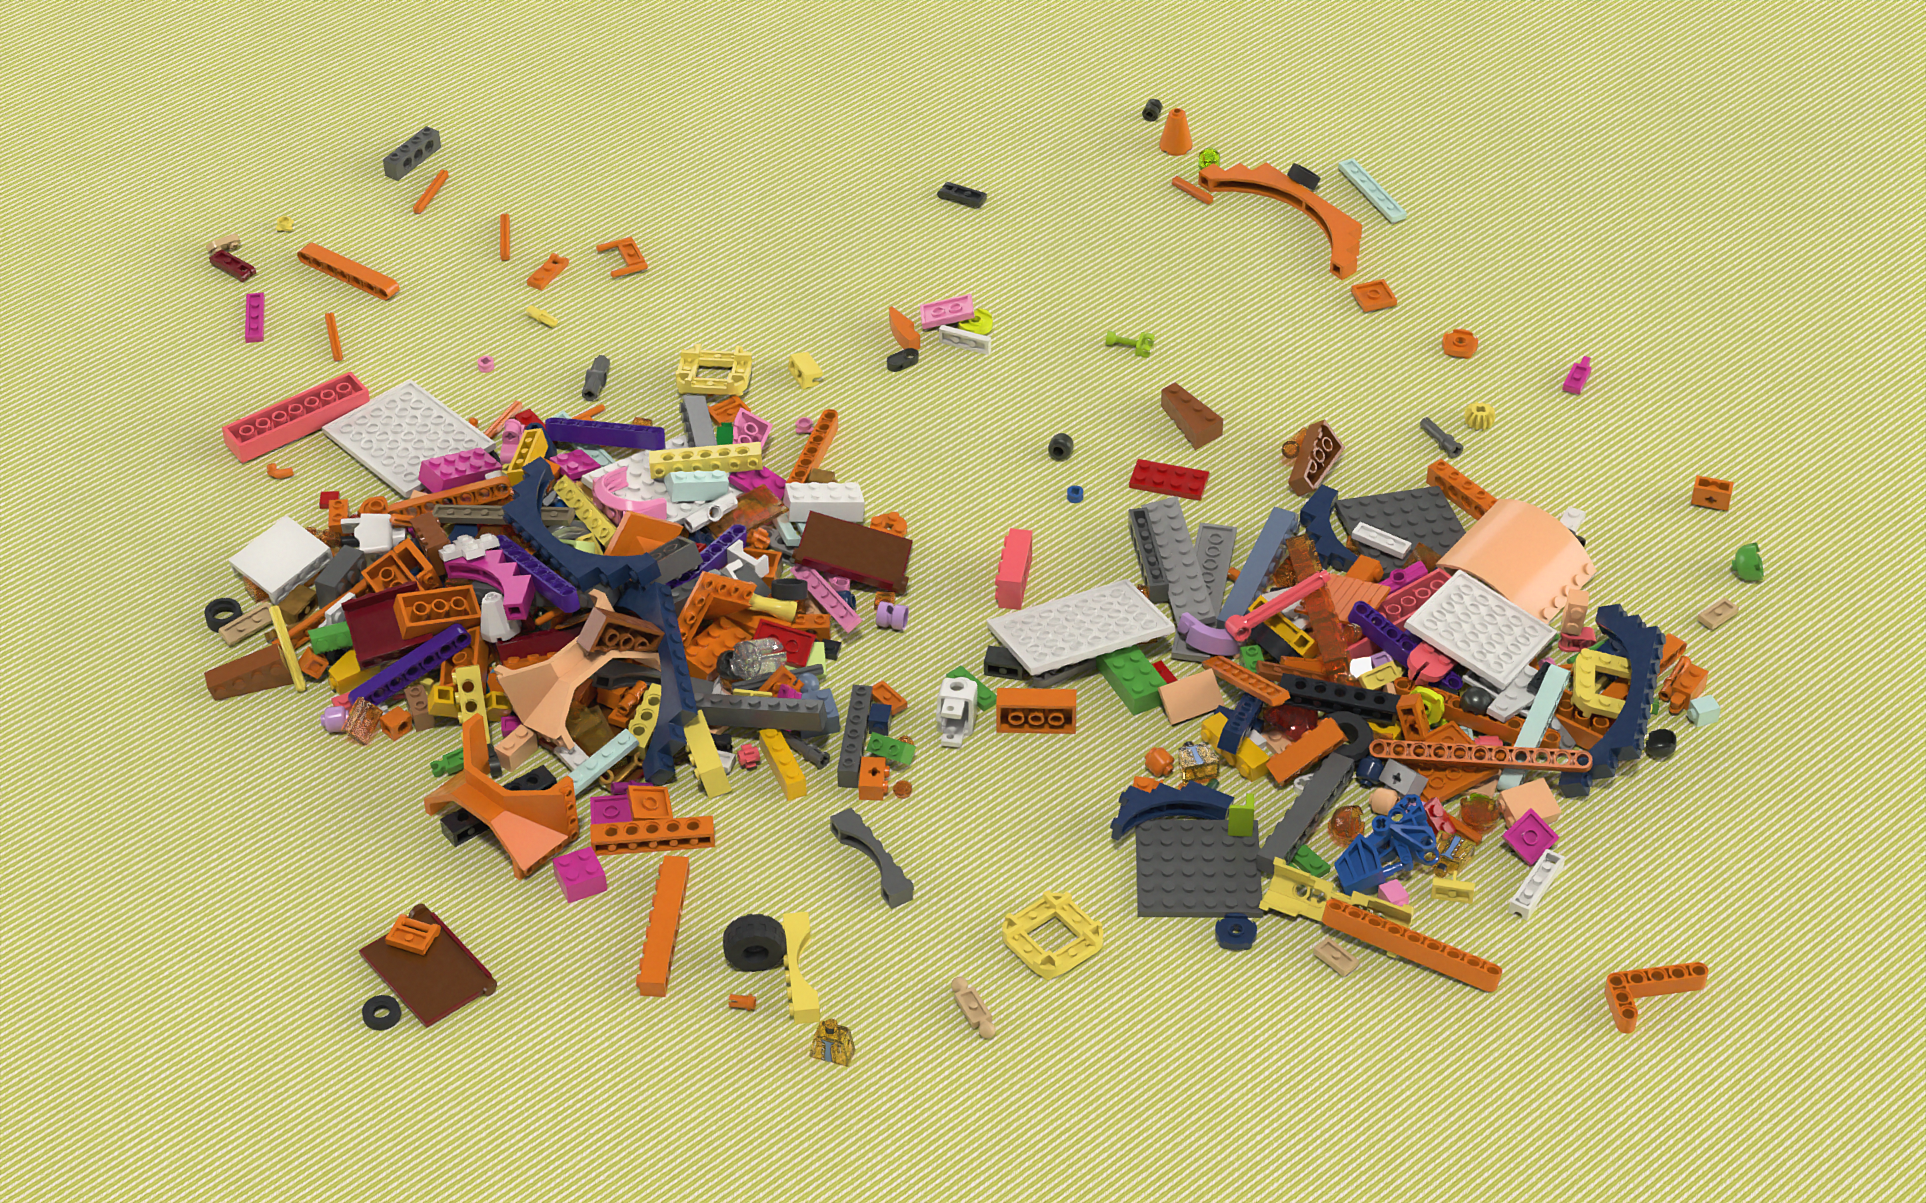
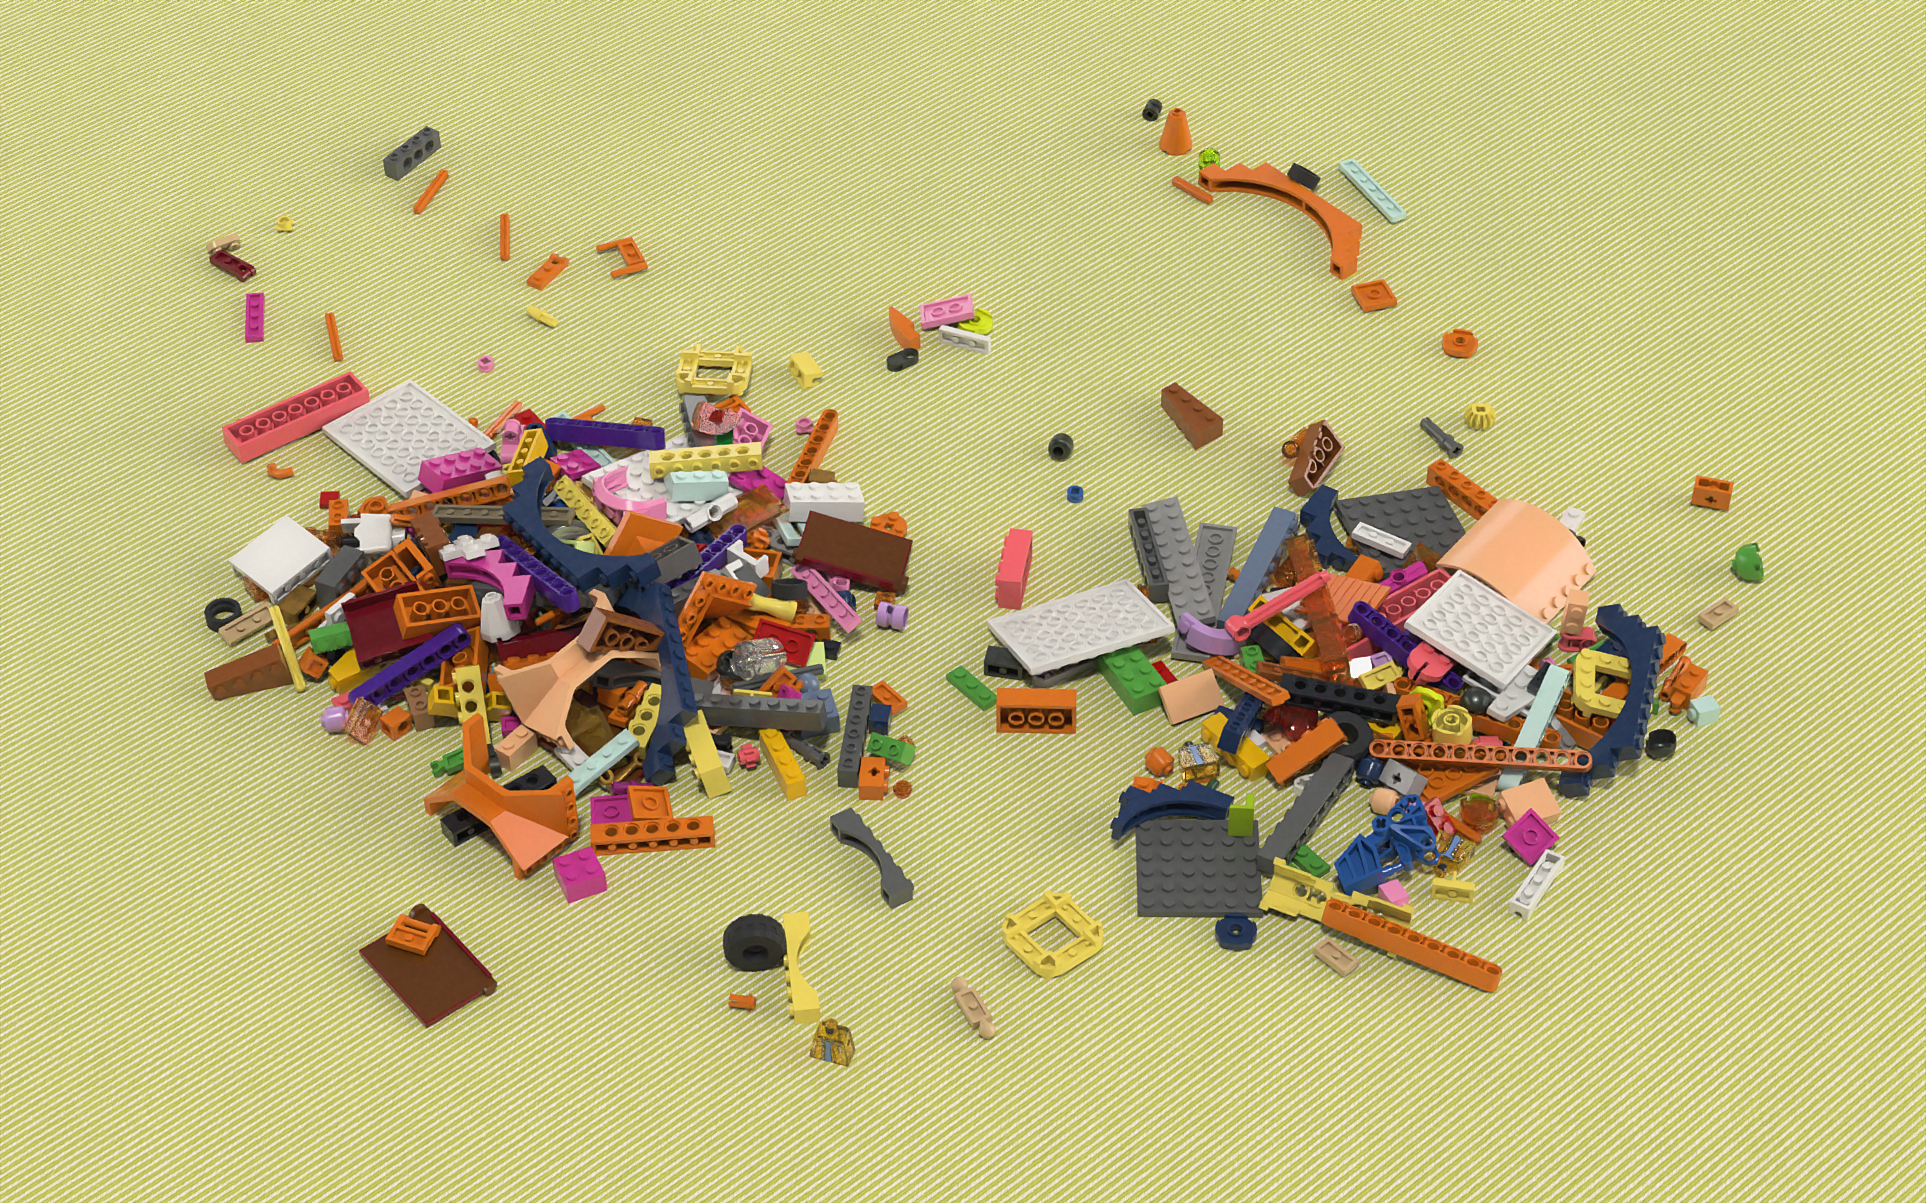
orange beam [297,242,400,301] -> none
black tyre [362,995,401,1031] -> none
orange plate [568,678,597,720] -> none
dark grey piece [582,355,610,401] -> none
orange brick [636,855,690,997] -> none
white piece [936,677,977,748] -> none
black plate [937,182,987,208] -> none
lime bar [1105,331,1155,358] -> none
red plate [1129,459,1210,501] -> none
clear orange cylinder [1328,805,1365,846] -> none
dark pink hinge [1562,356,1592,395] -> none
orange beam [1604,962,1709,1034] -> none
none -> clear red brick [691,400,743,435]
none -> light yellow brick [1431,705,1473,752]

